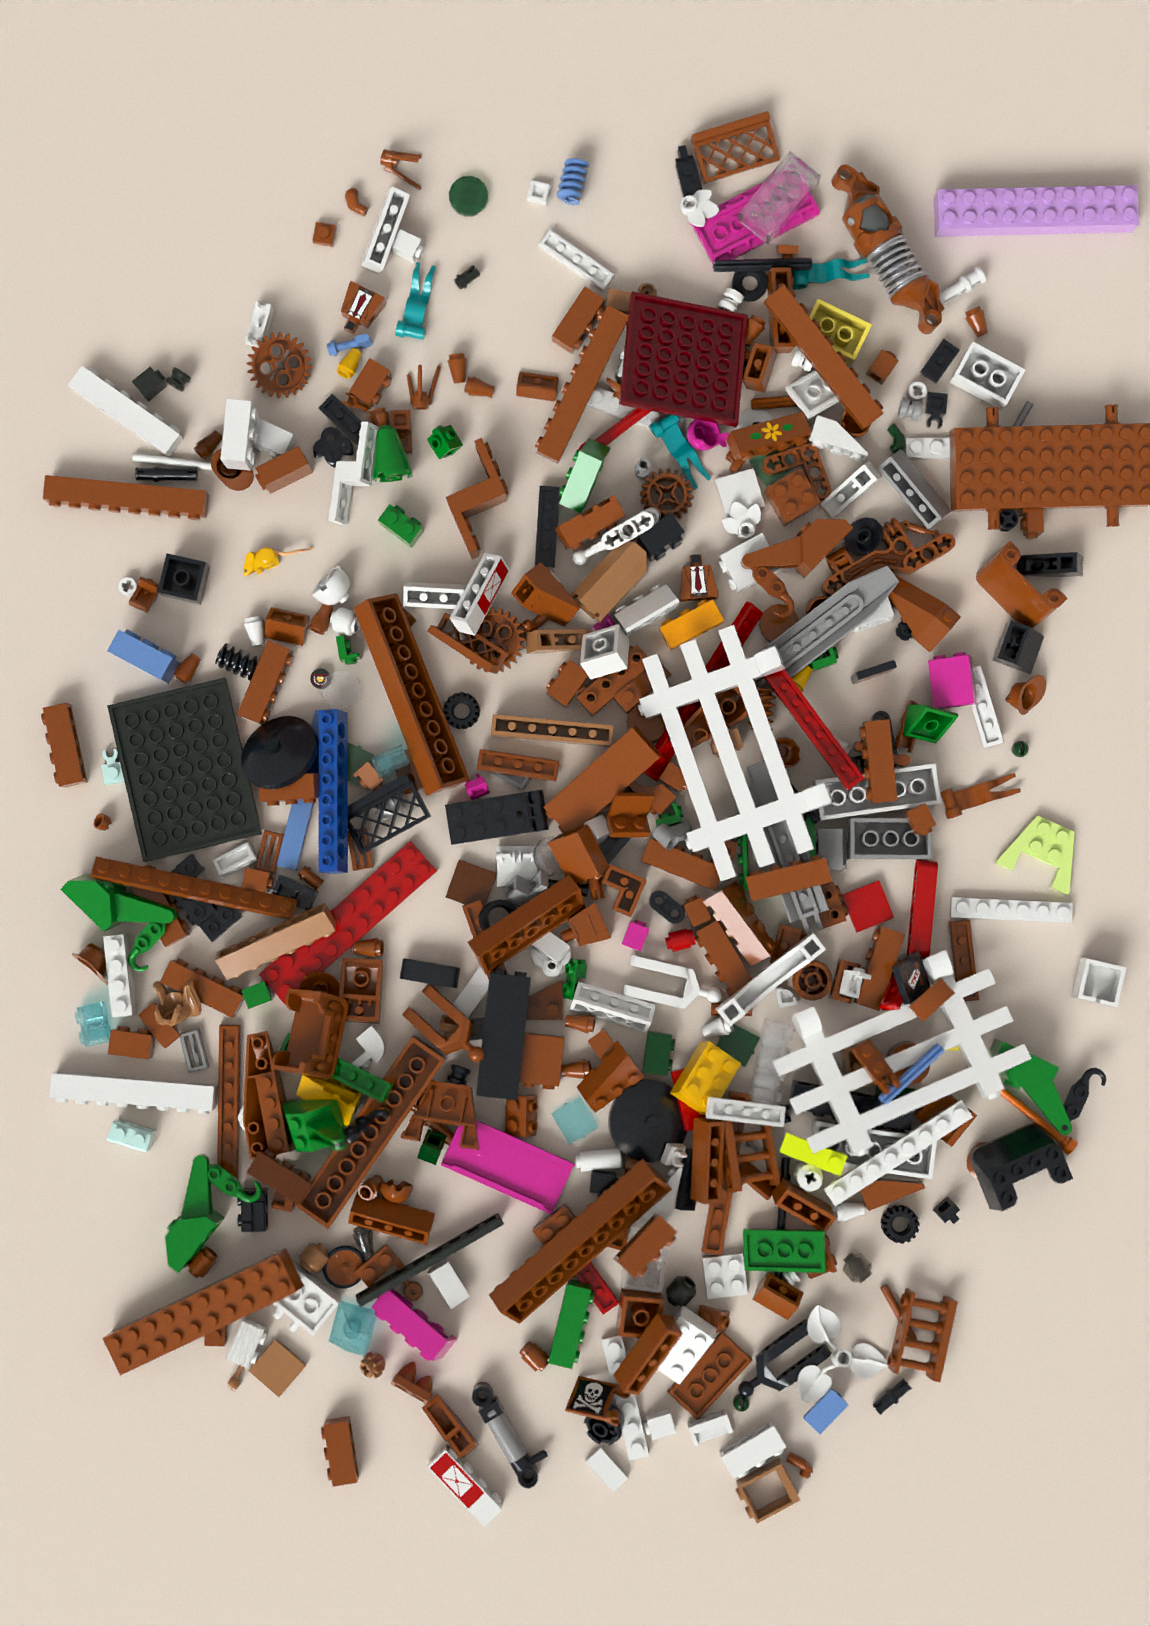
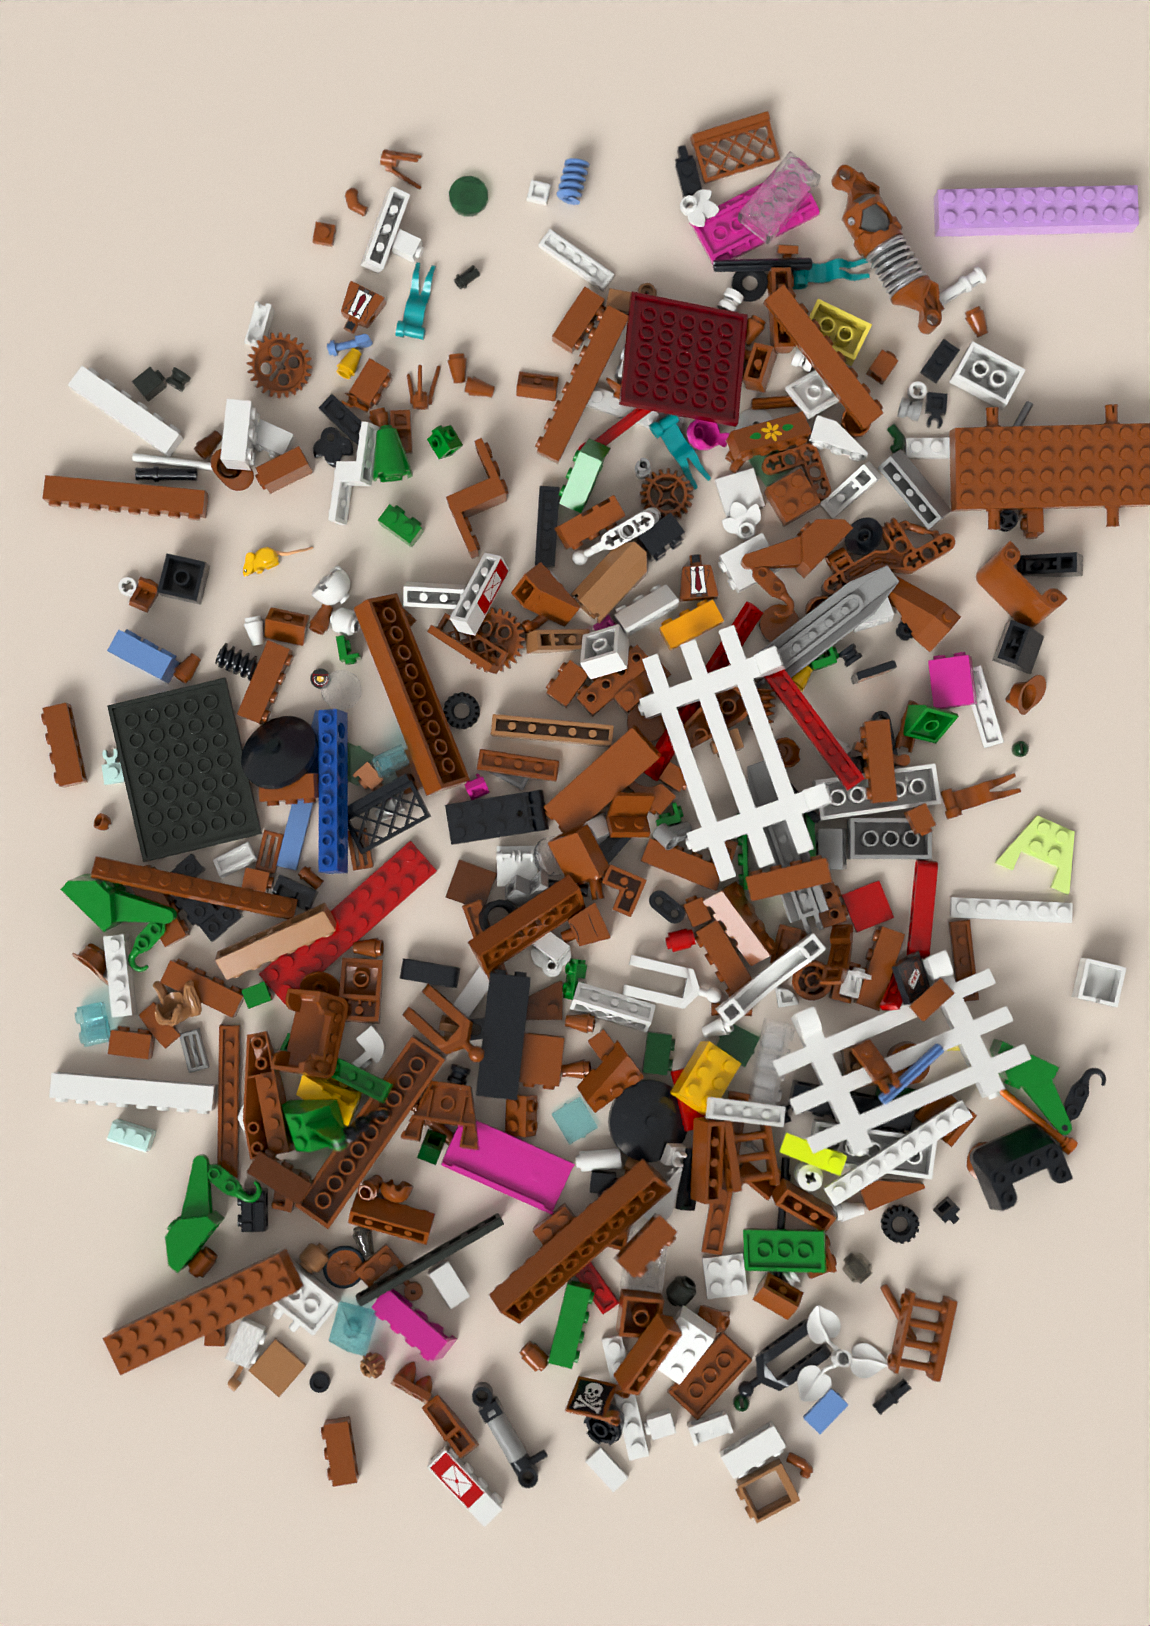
dark pink brick [621,919,649,952] -> none
none -> black tile [309,1371,331,1393]
none -> dark orange slope [821,924,853,985]
none -> black wheel [838,643,863,668]

